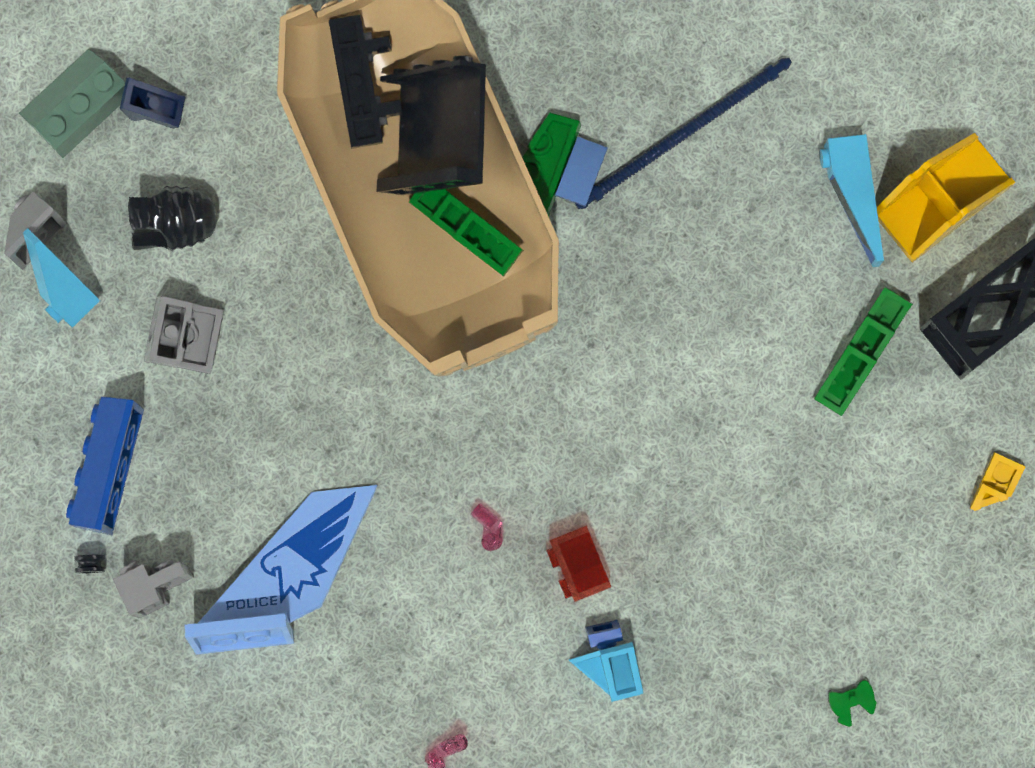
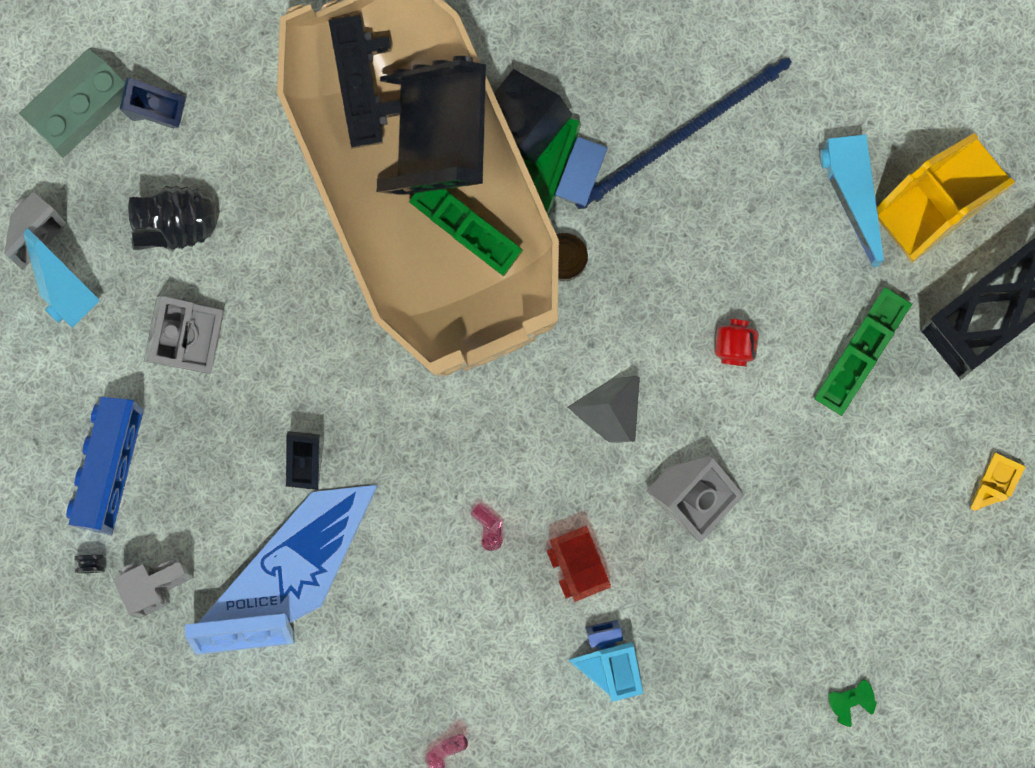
none -> black slope [286,431,324,490]
none -> black brick [494,69,573,164]
none -> dark brown plate [556,233,588,282]
none -> dark grey slope [567,376,640,443]
none -> light grey slope [647,456,744,543]
none -> red head [714,319,759,367]

